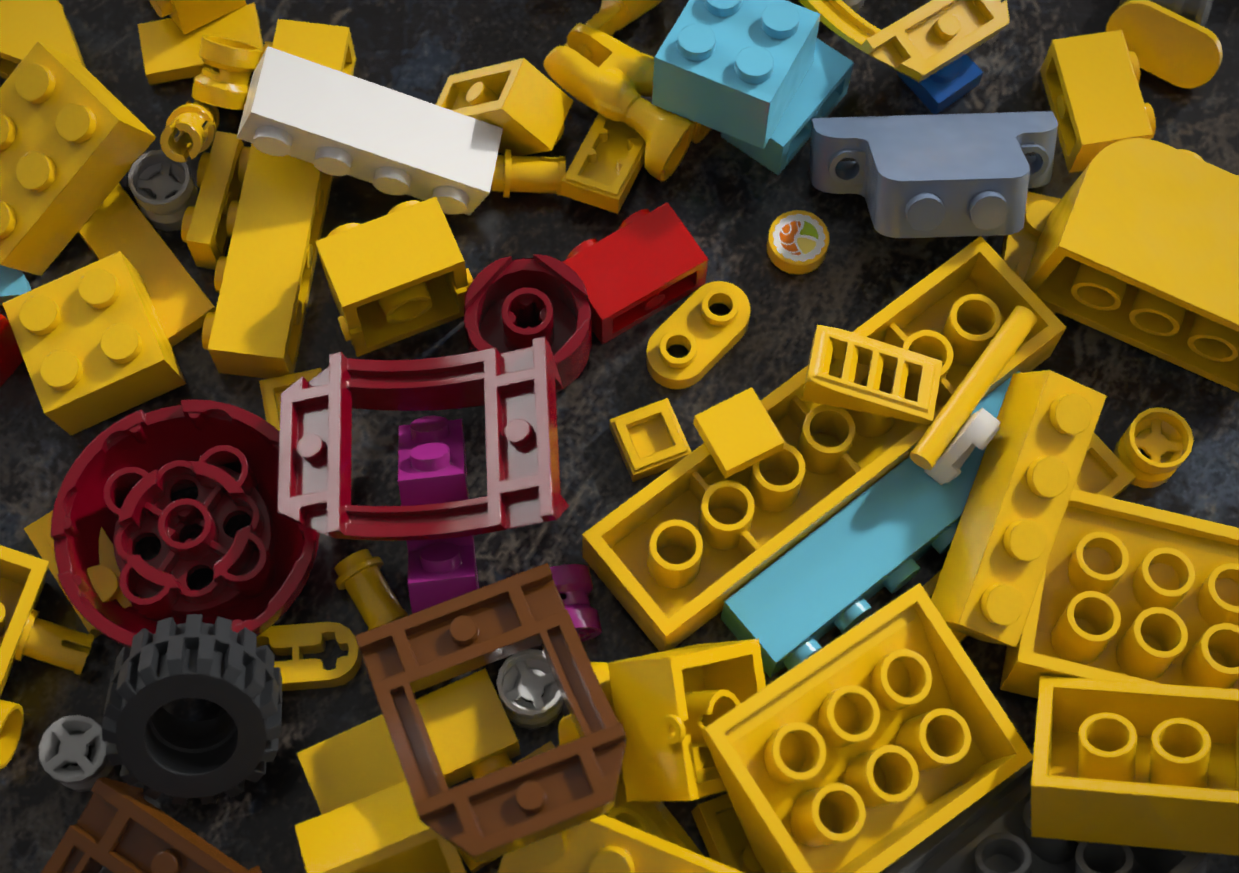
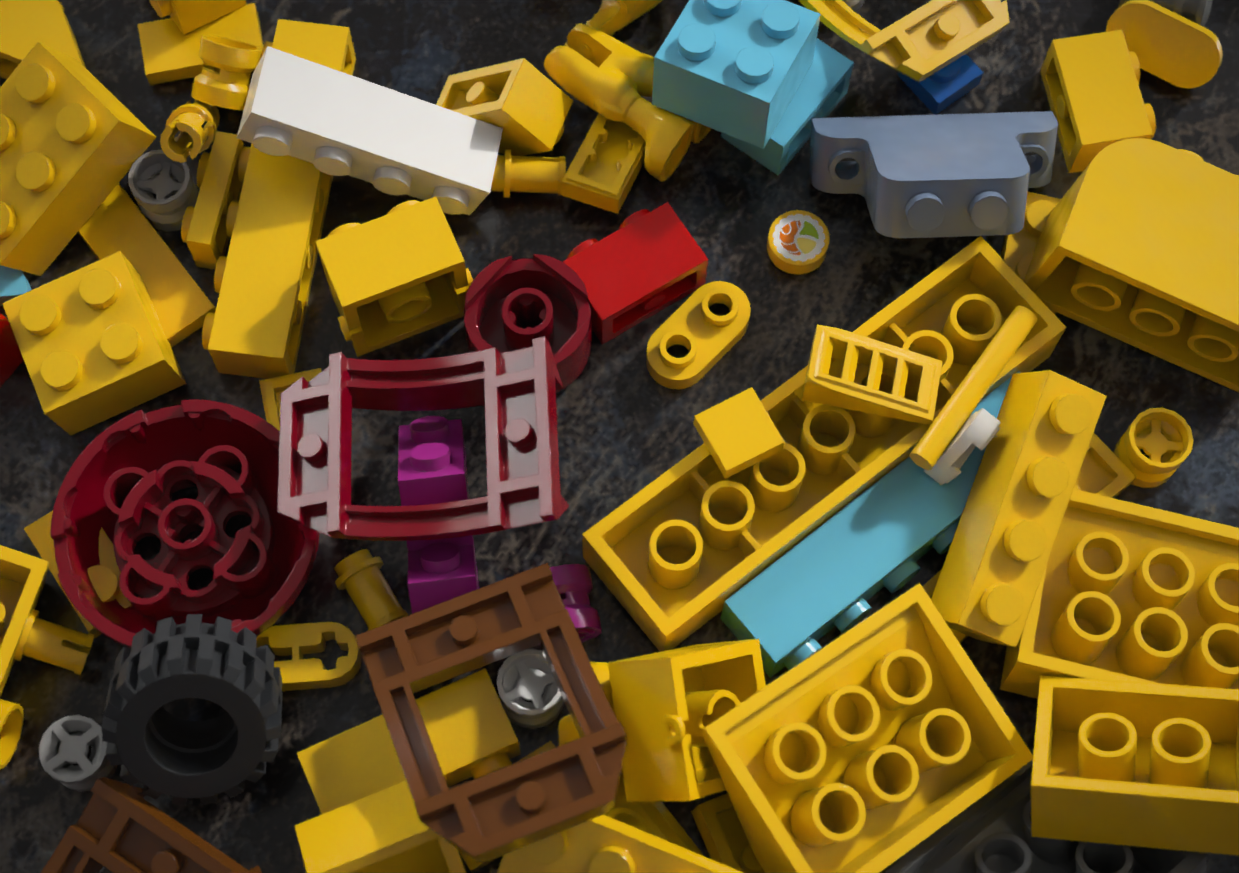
yellow tile [609,398,691,482] -> none

